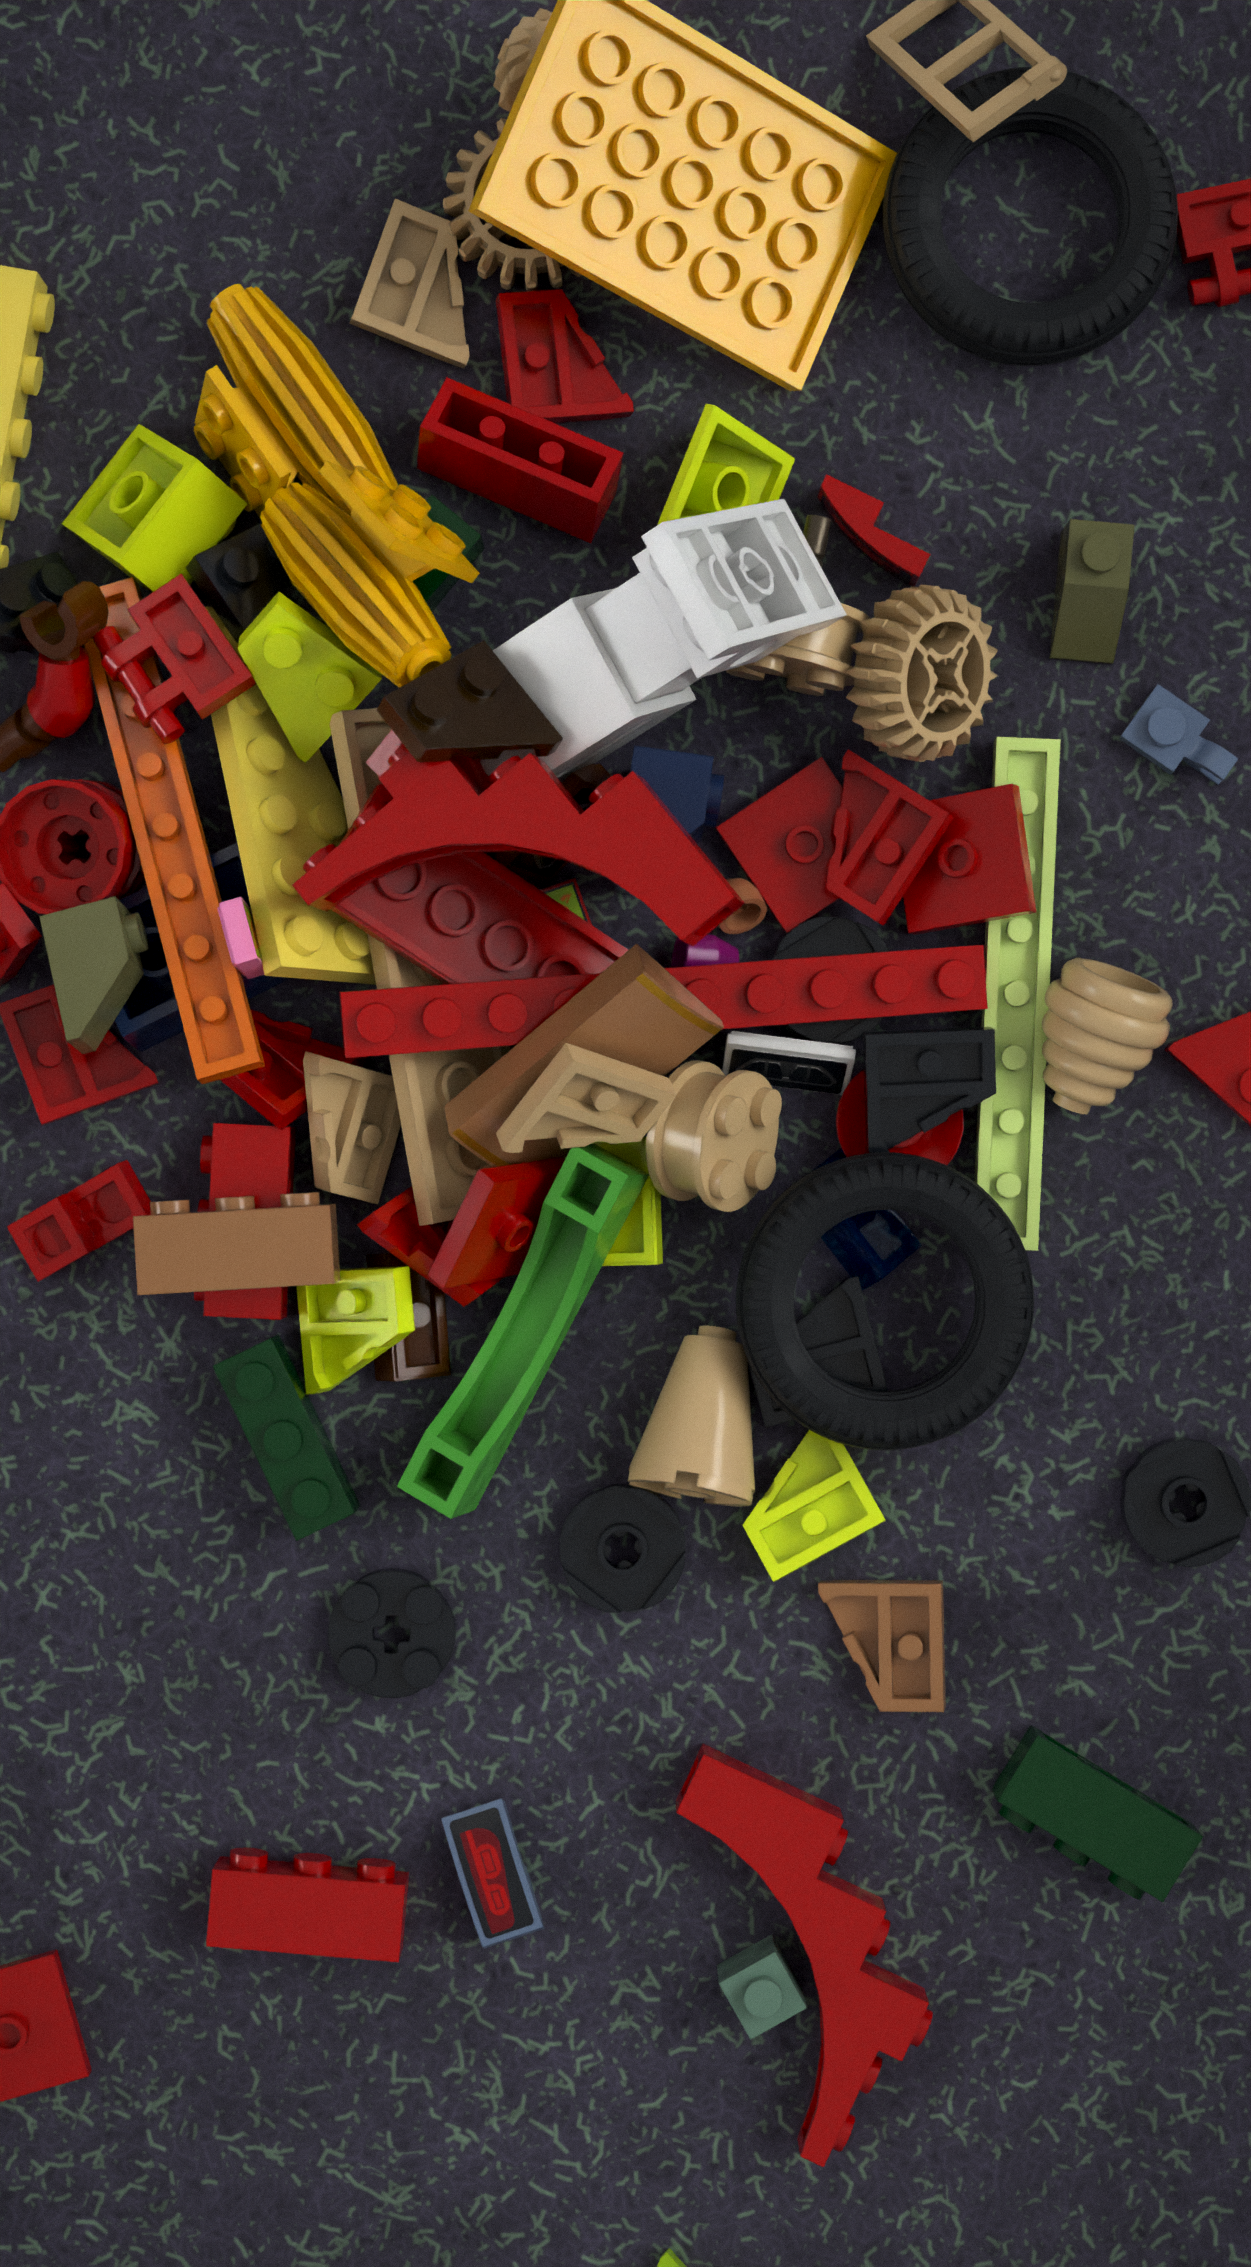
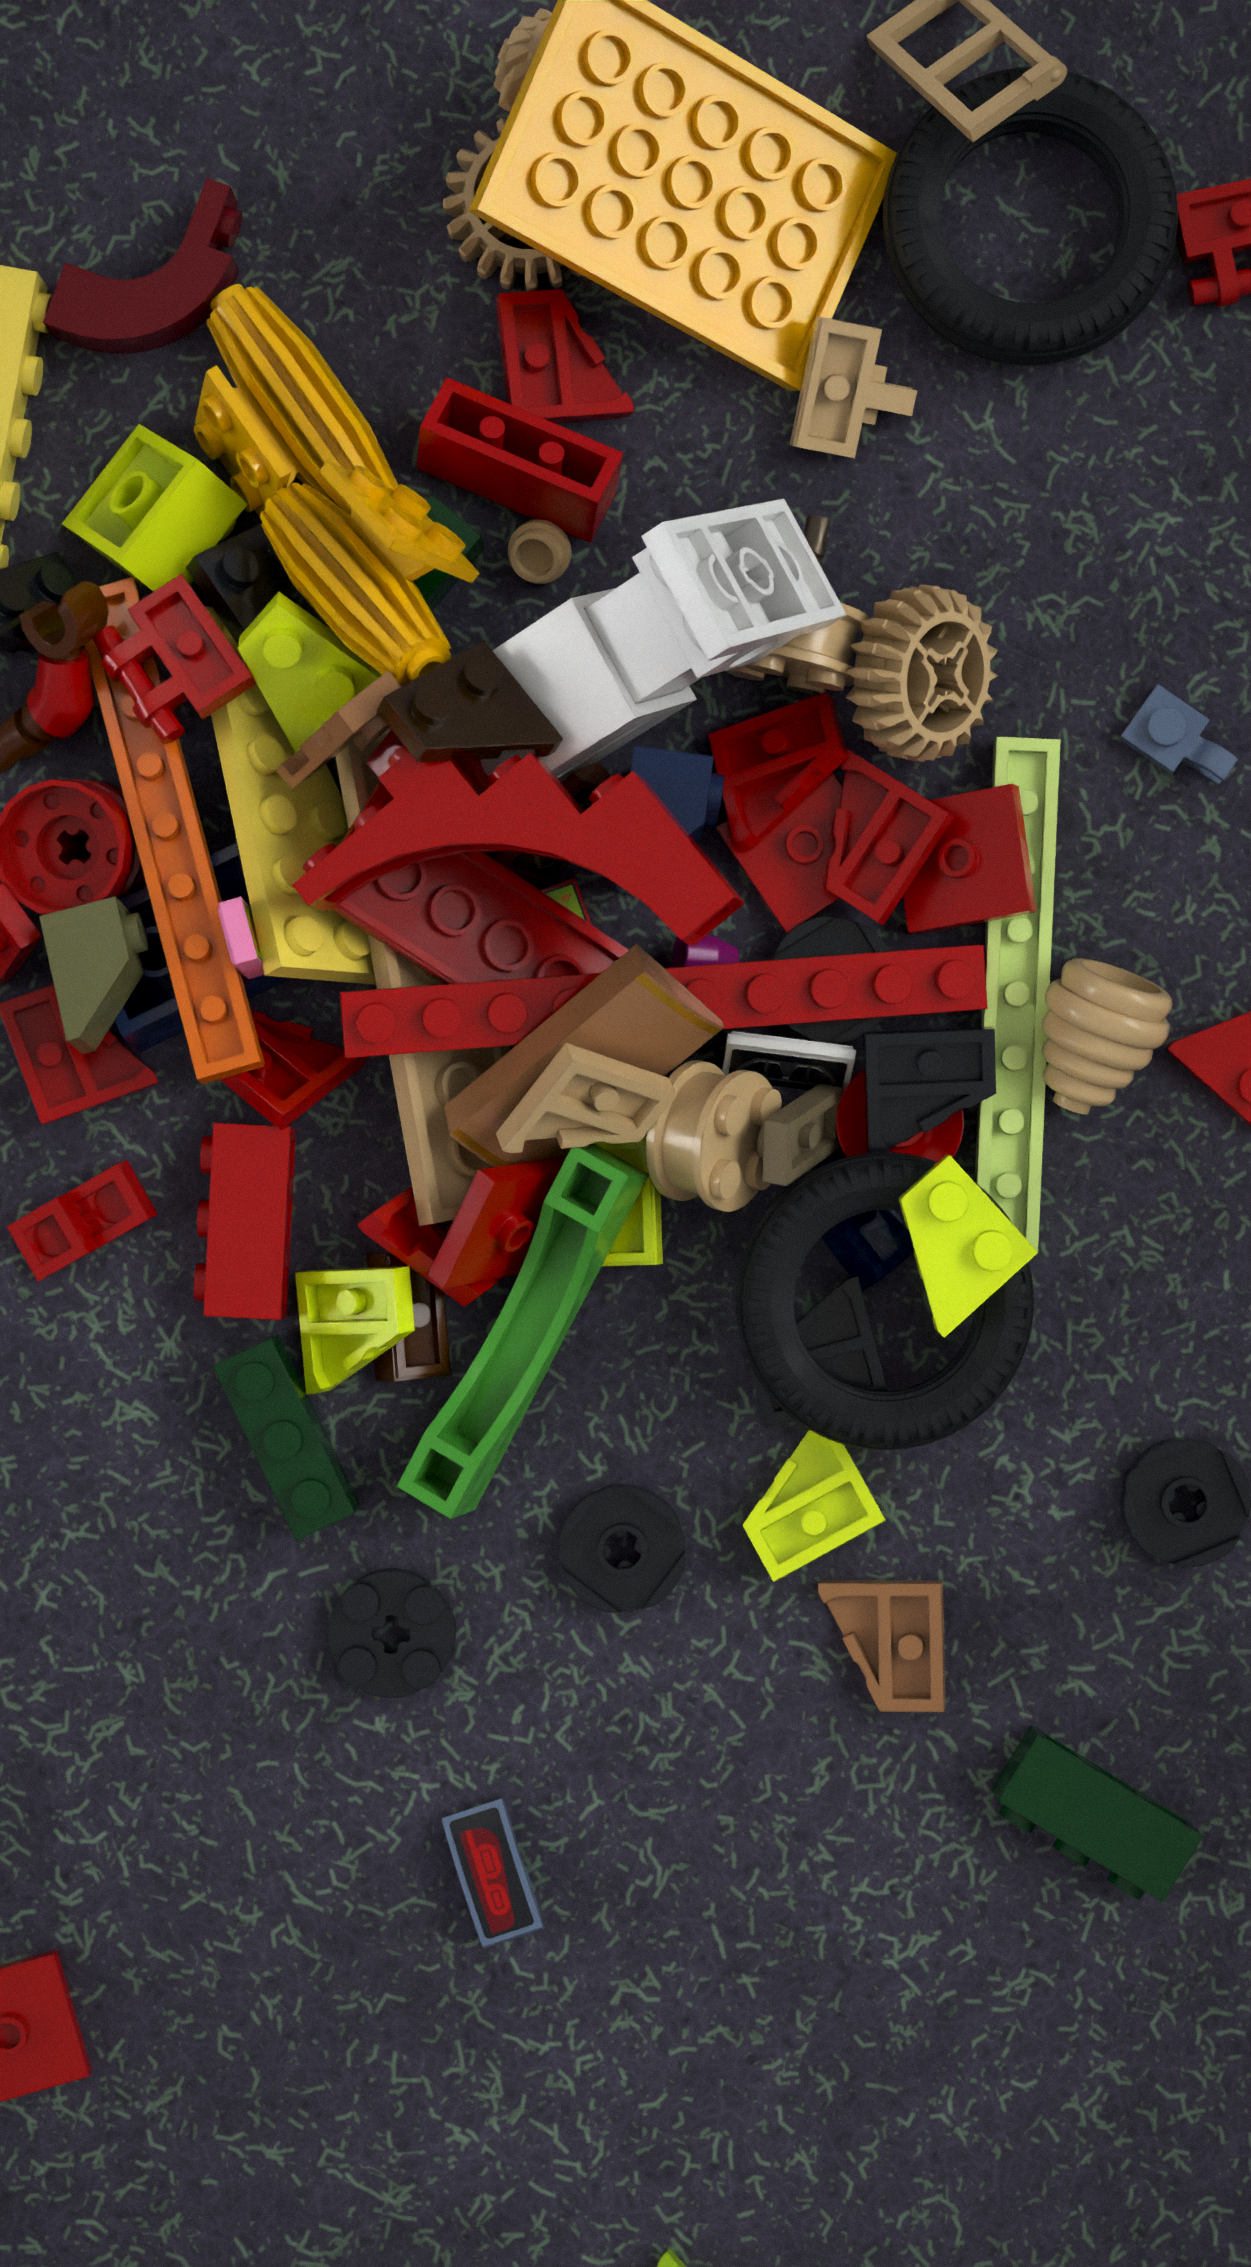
medium nougat brick [133,1192,340,1295] -> none
red brick [206,1847,409,1962] -> none
tan wing [303,1051,401,1204] -> none
tan wing [349,199,470,369] -> none
tan cone [627,1326,755,1507] -> none
neon yellow slope [657,404,795,525] -> none
red arch [676,1744,933,2167] -> none
sand green brick [717,1934,807,2040] -> none
nougat hinge [719,878,767,934] -> none
red slope [817,474,931,587] -> none
olive slope [1049,519,1135,664] -> none
none -> dark red arch [43,178,243,354]
none -> medium nougat wing [276,670,401,790]
none -> tan plate [508,519,572,584]
none -> red wing [708,691,848,852]
none -> dark tan plate [757,1083,843,1186]
none -> tan hinge [790,316,917,458]
none -> neon yellow wing [898,1154,1038,1338]

